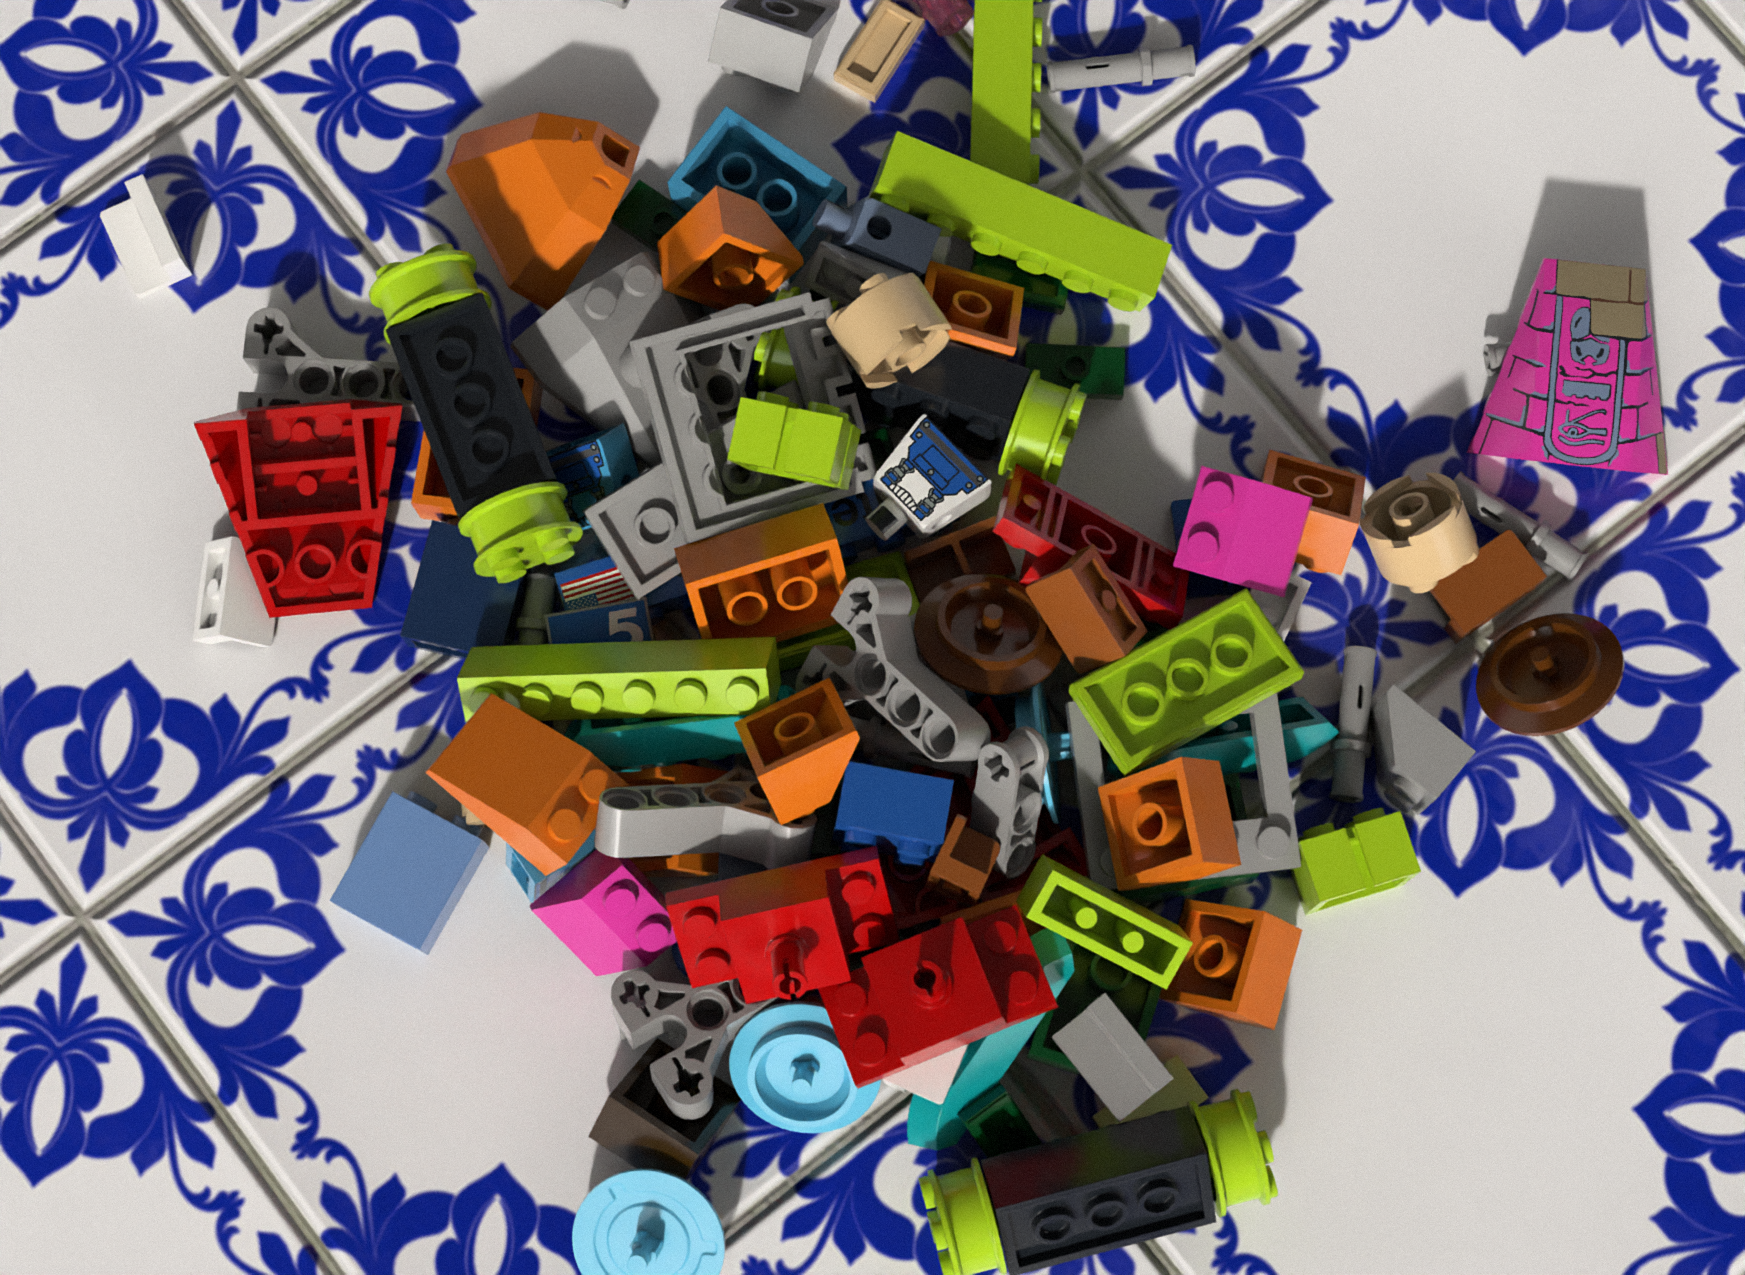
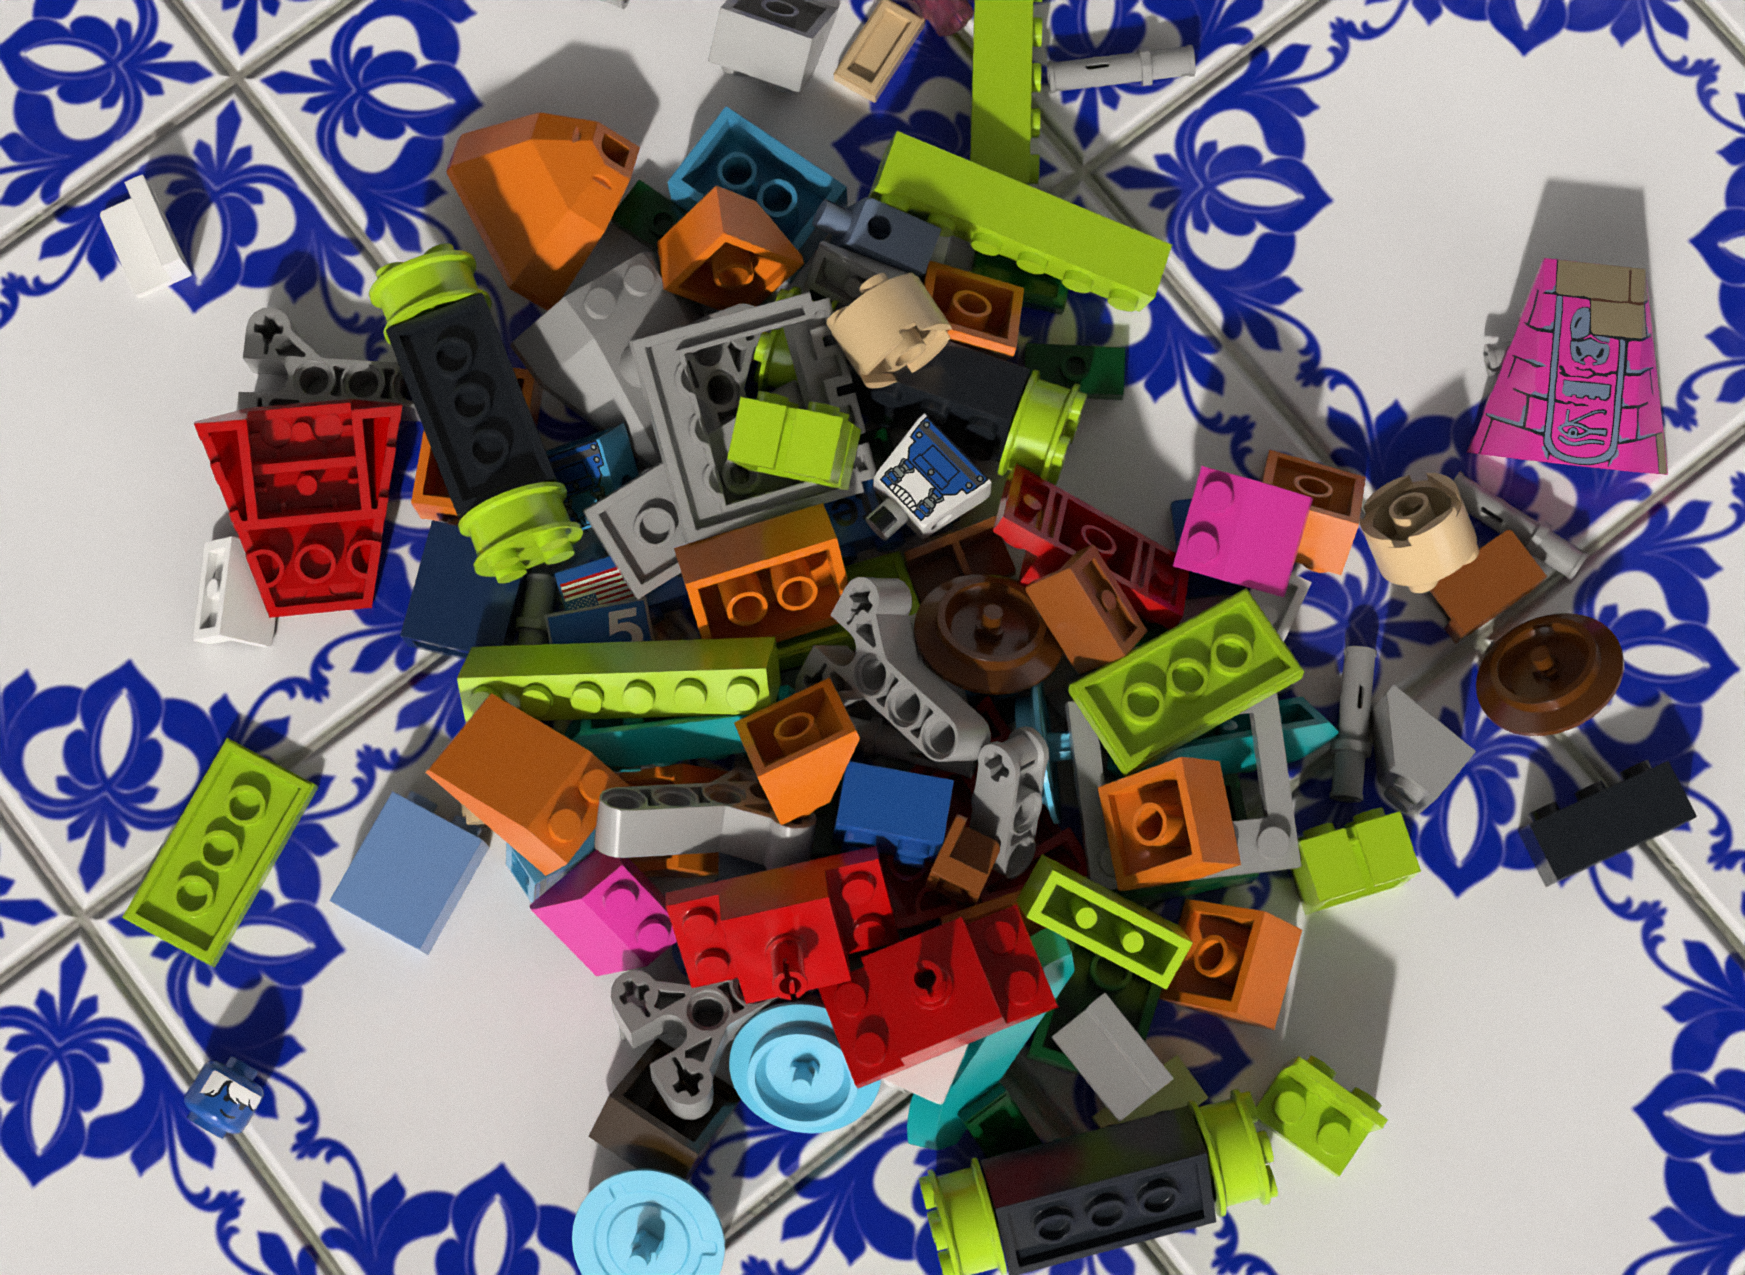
none -> lime tile [122,738,319,967]
none -> blue head [184,1056,264,1139]
none -> lime bracket [1255,1055,1388,1177]
none -> black brick [1518,760,1697,887]

